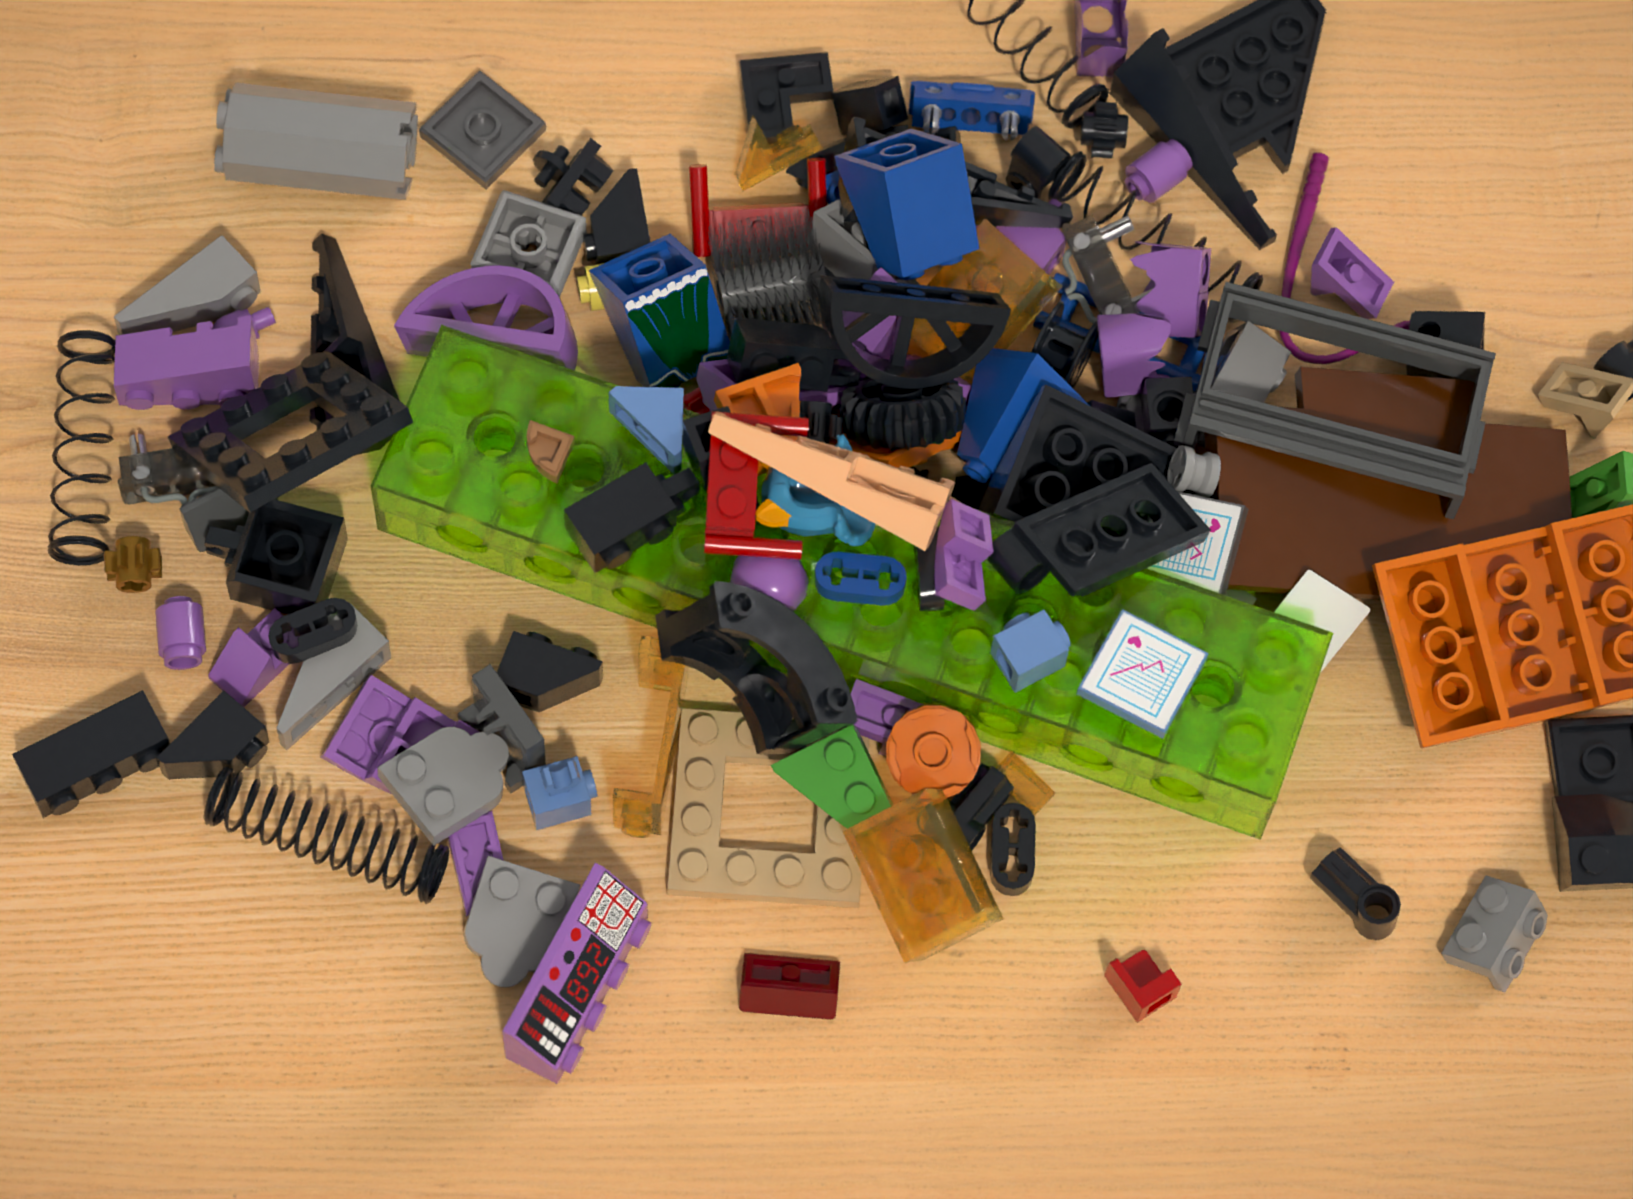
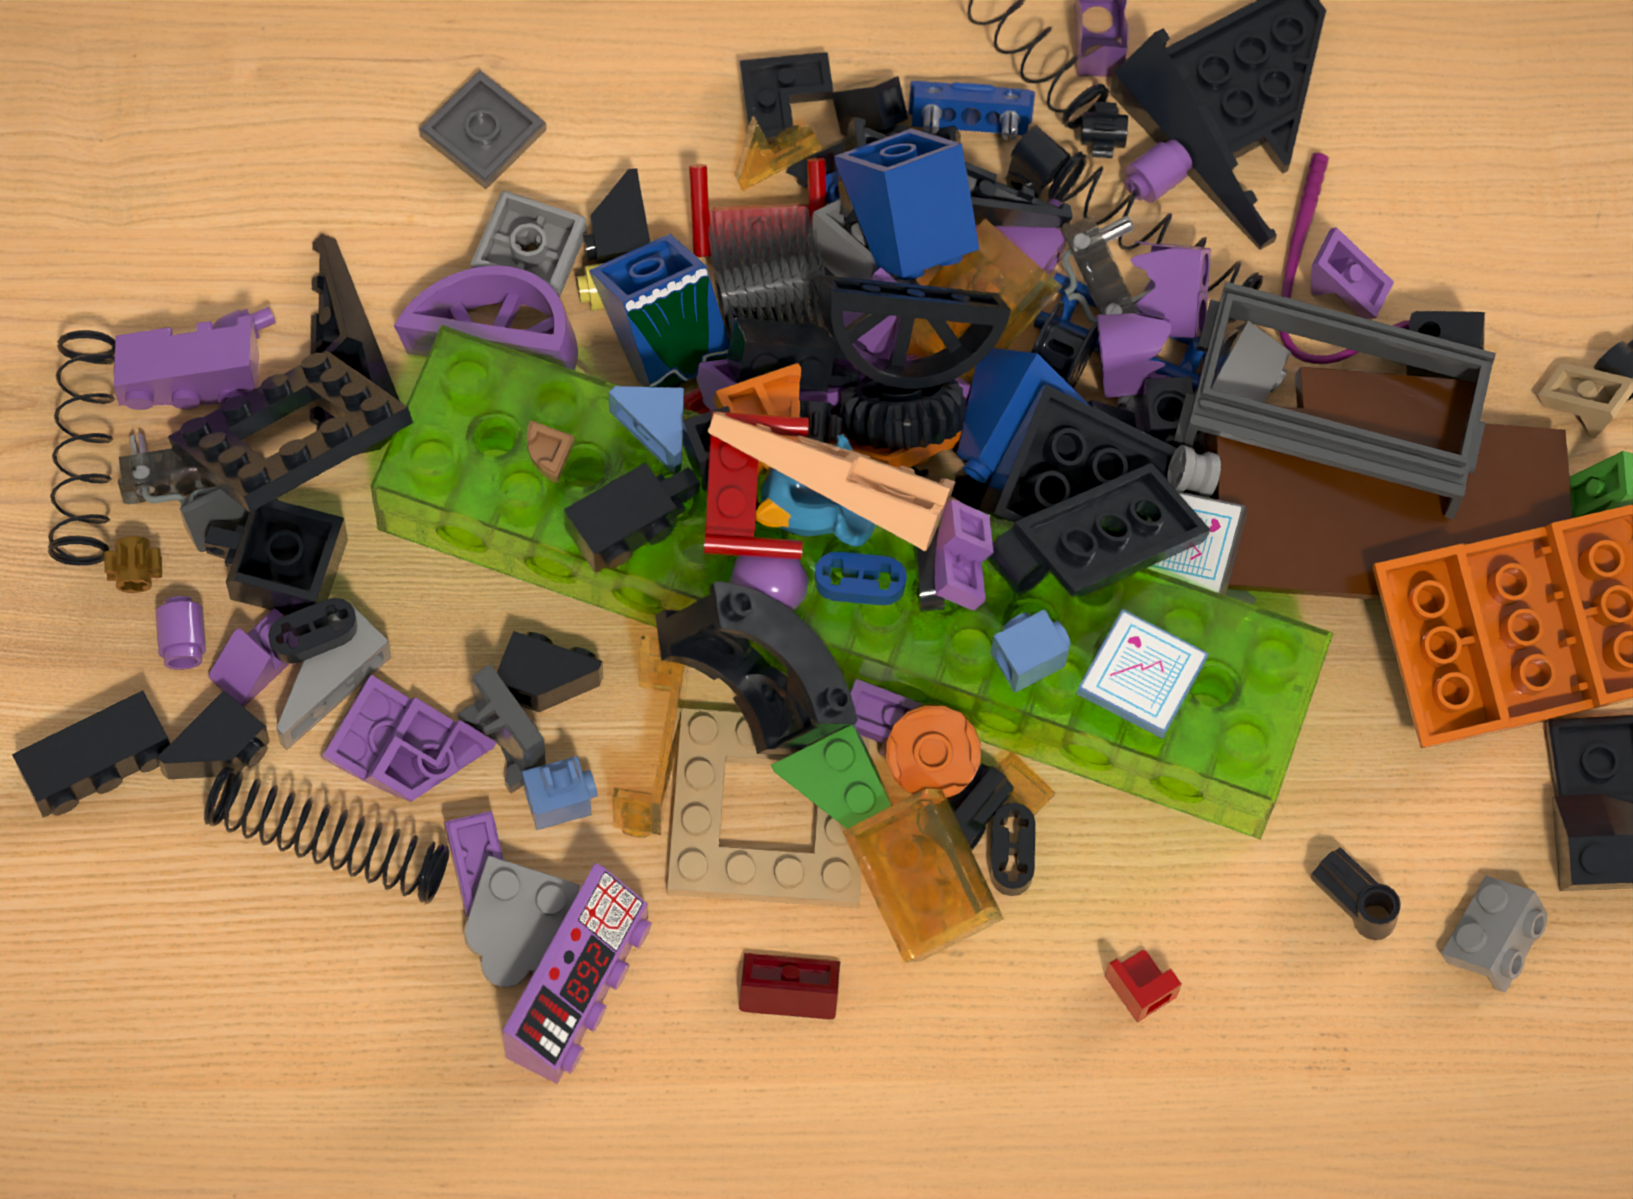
light grey slope [114,235,261,335] -> none
light grey brick [214,83,418,200] -> none
light grey plate [378,727,509,846] -> none
black hips [533,138,614,216] -> none
white sticker [1258,570,1370,673] -> none

